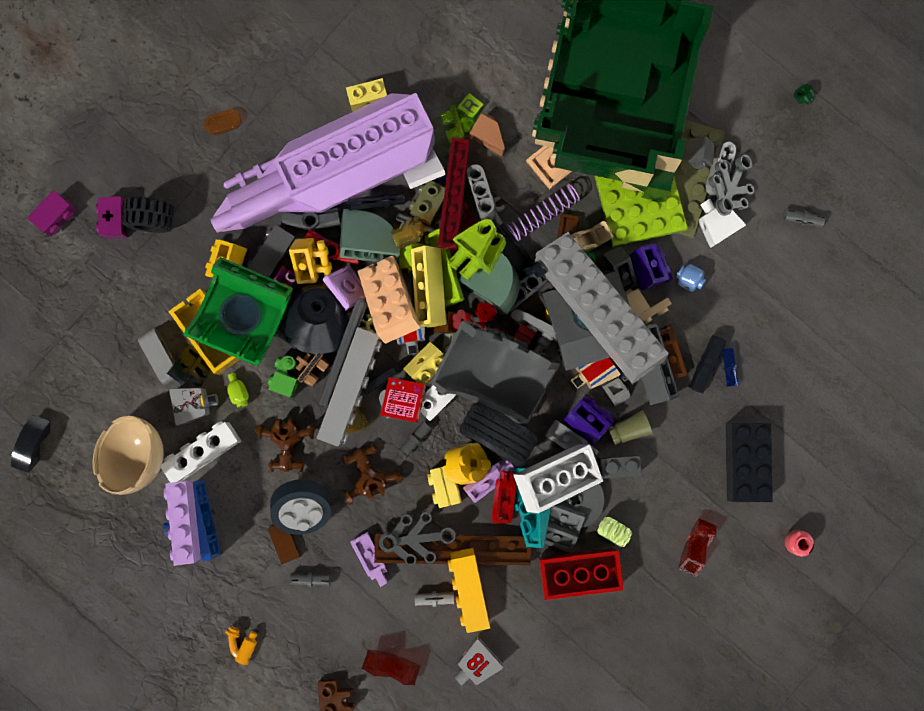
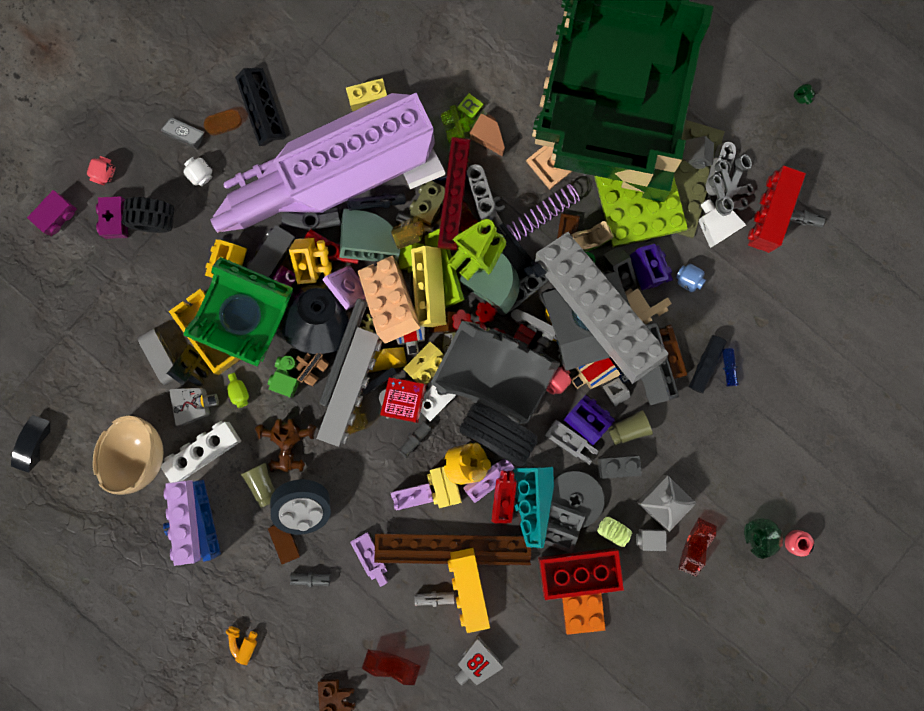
reddish brown piece [342,443,404,504] -> none
dark grey plant [379,512,456,566] -> none
white brick [514,444,603,513] -> none
black brick [726,423,773,502] -> none
none -> coral head [87,156,115,186]
none -> slope [161,118,205,150]
none -> white head [184,157,212,186]
none -> black fence [235,68,287,146]
none -> olive plant [241,462,275,507]
none -> yellow slope [369,347,407,373]
none -> lavender hinge [391,483,434,511]
none -> coral head [546,366,572,395]
none -> orange plate [562,593,605,635]
none -> light grey brick [636,529,666,551]
none -> light grey piece [637,475,696,532]
none -> clear green cylinder [744,518,783,559]
none -> red brick [747,166,806,253]

